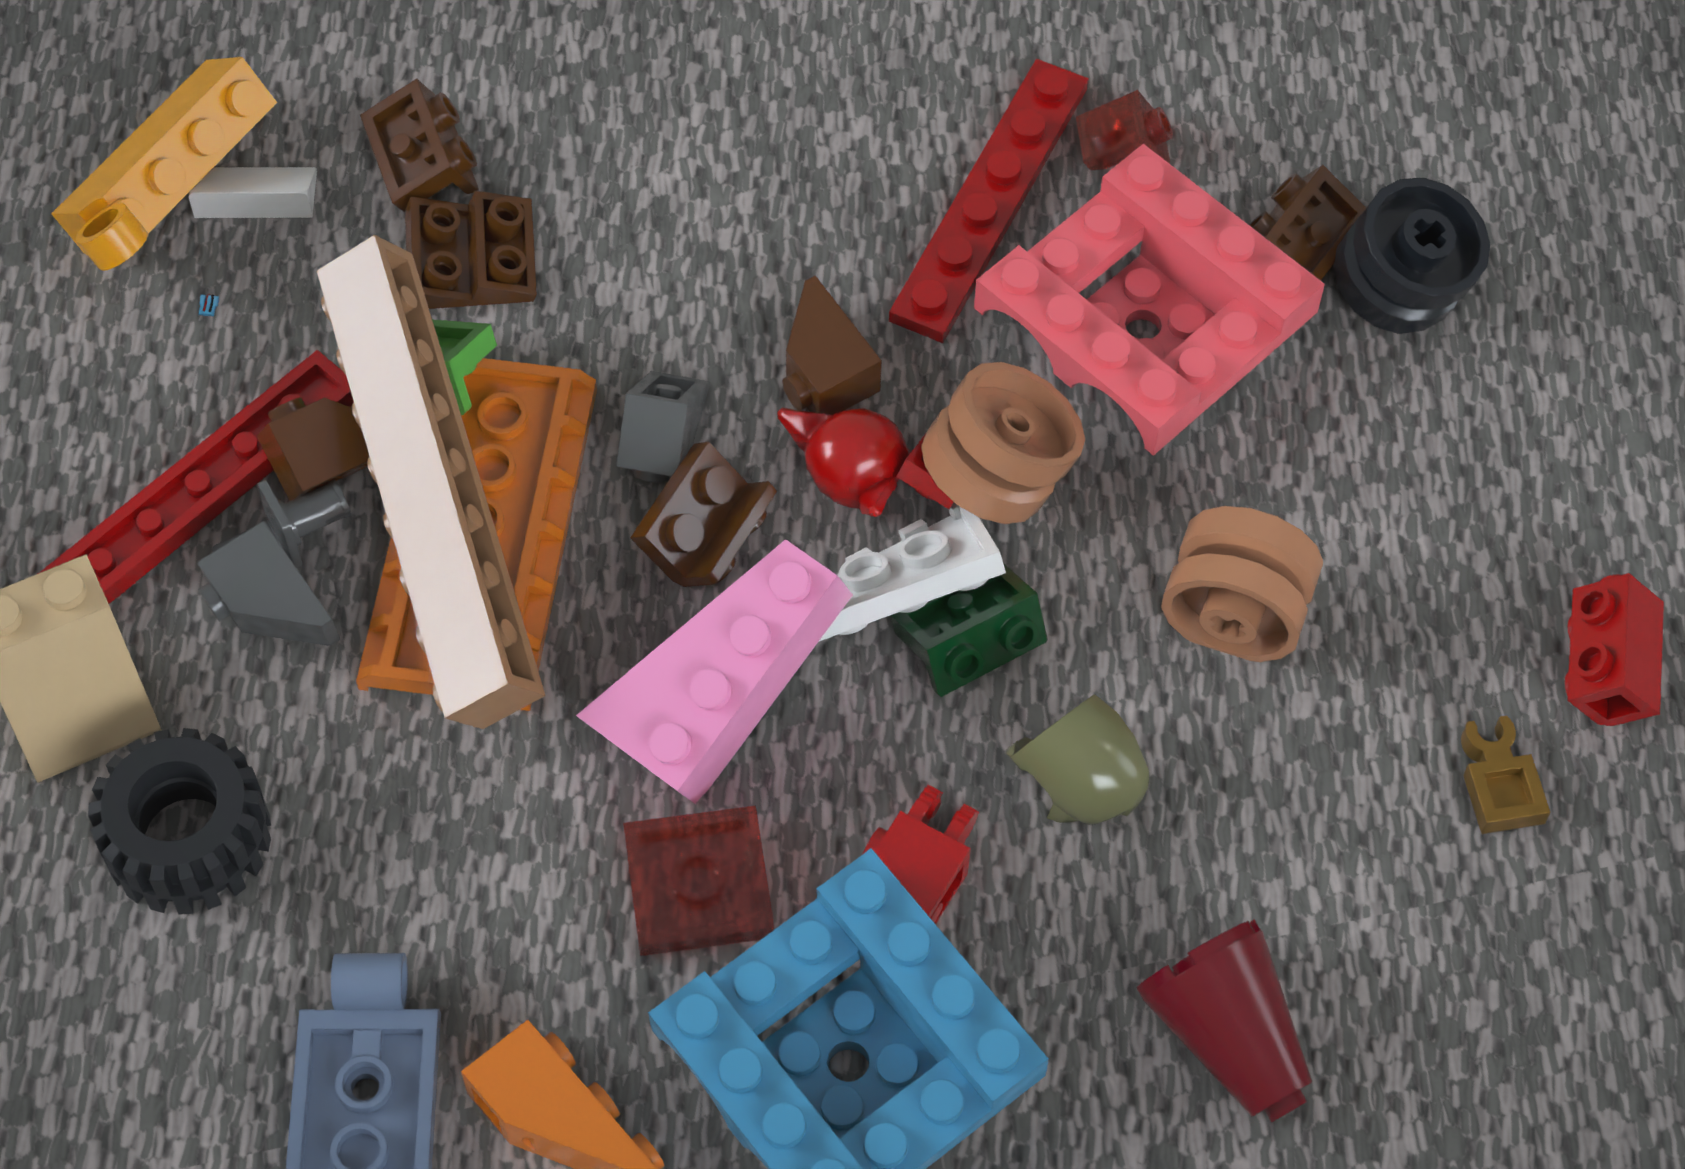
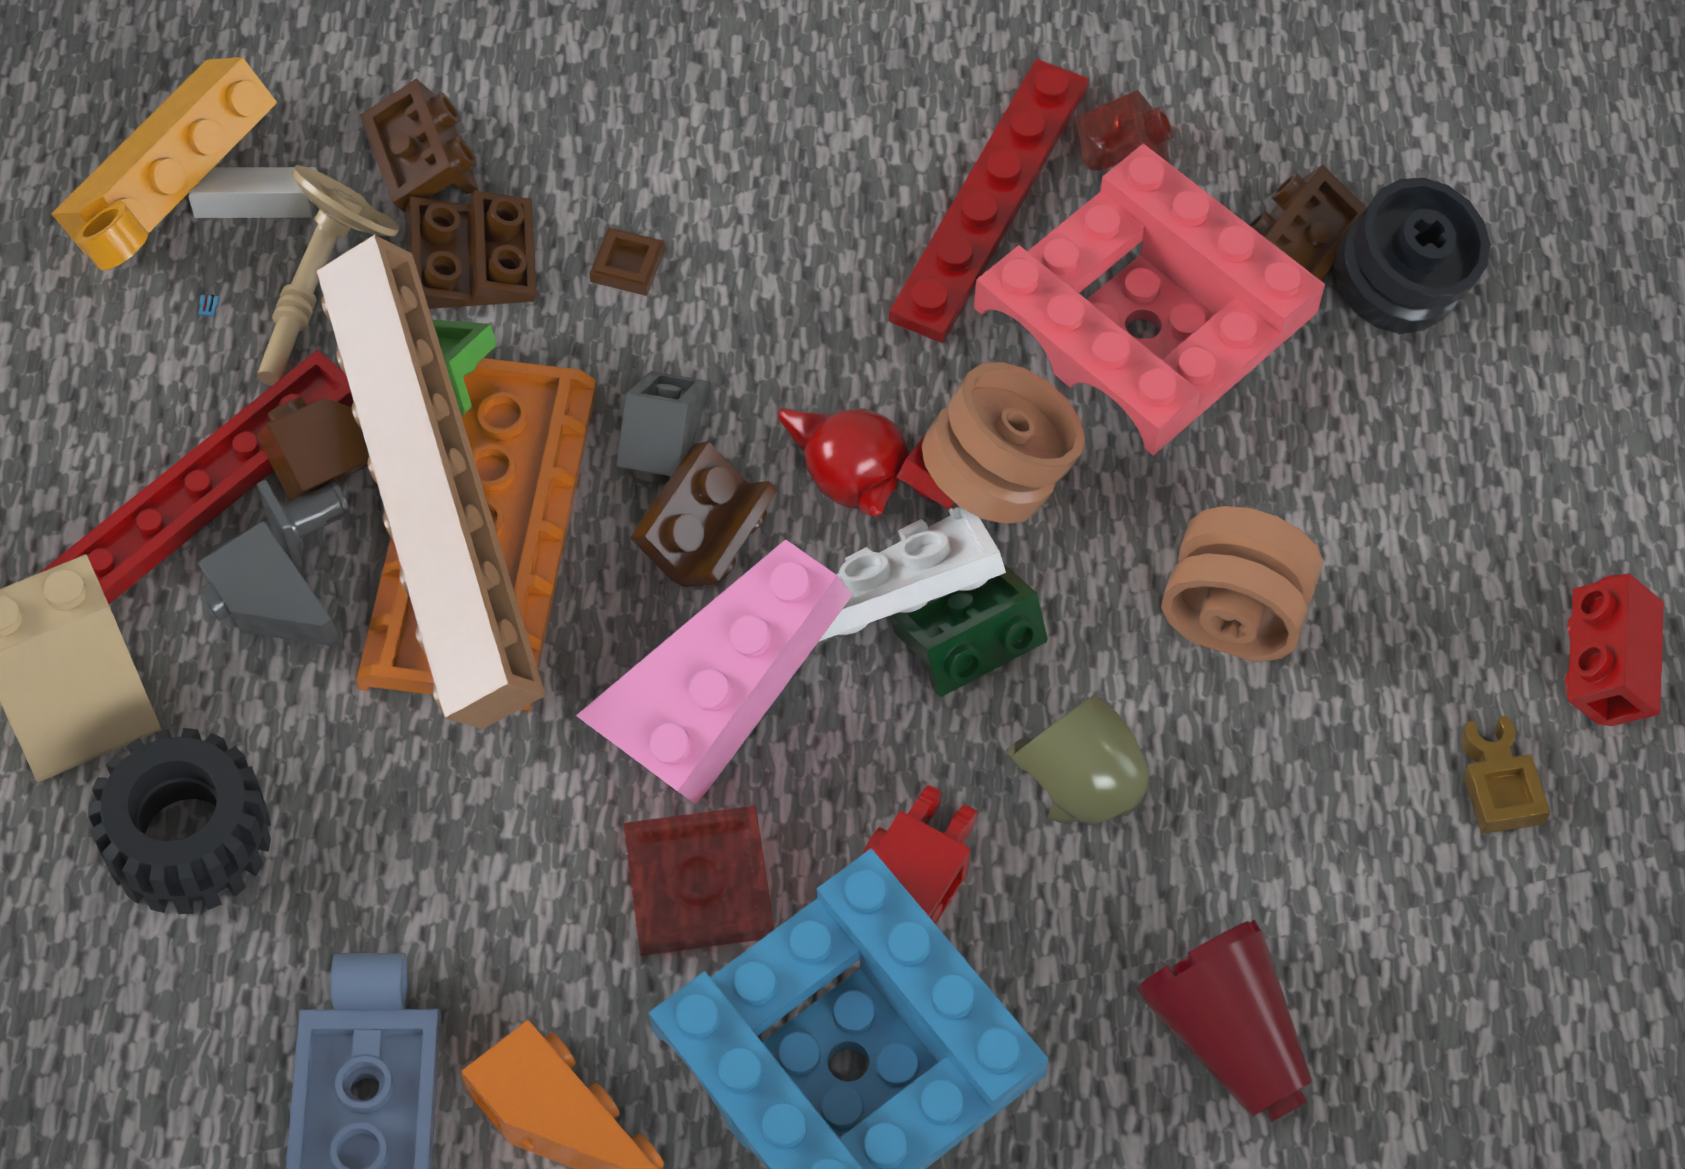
reddish brown slope [782,275,882,415] -> none
none -> tan dish [257,165,400,386]
none -> reddish brown tile [589,227,665,296]

